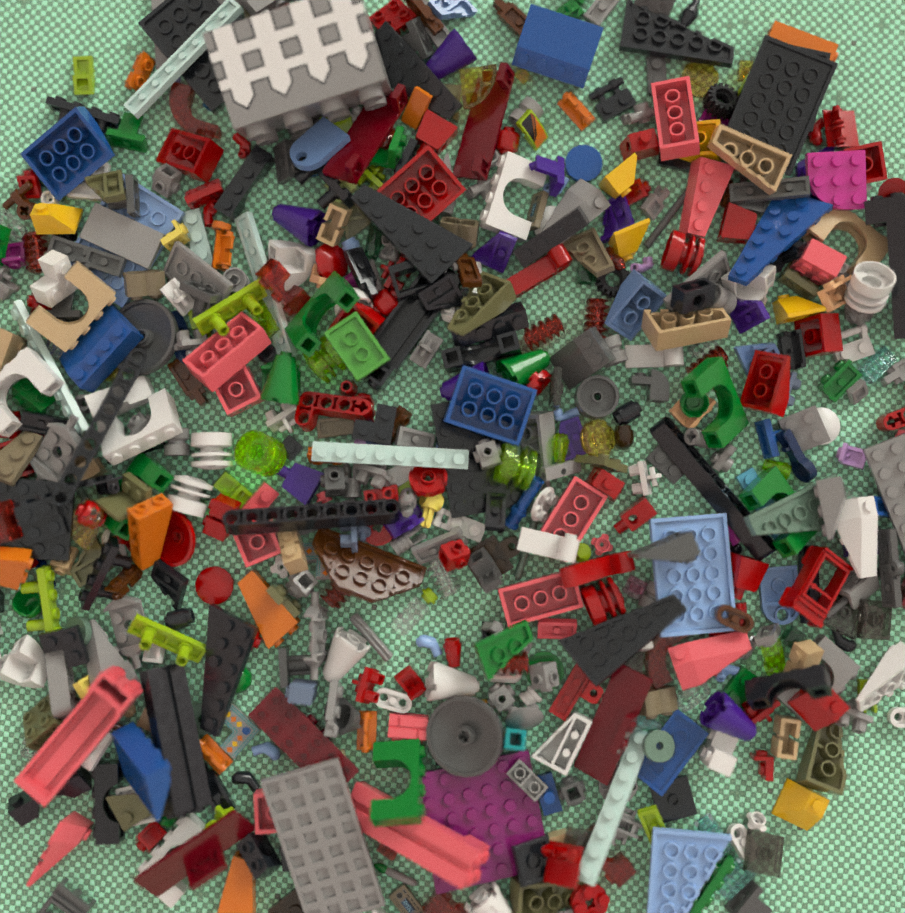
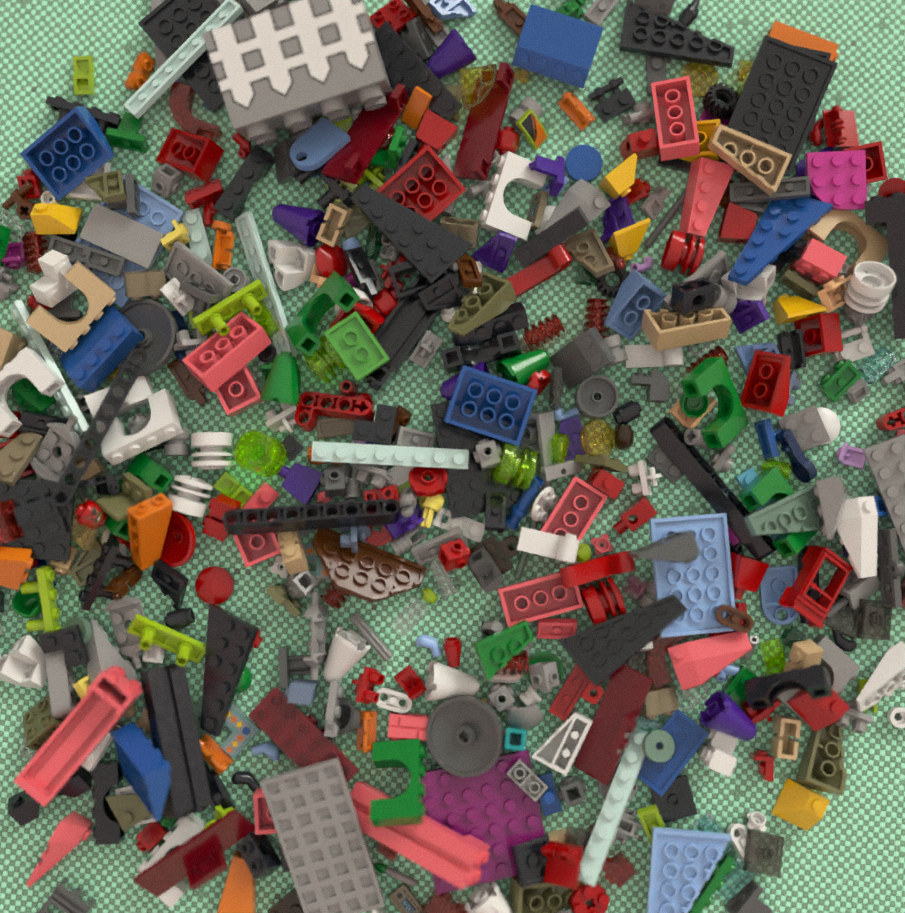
orange slope [238,569,301,648] -> none
clear red arch [255,258,311,316] -> none
light grey plate [754,623,781,647] -> none

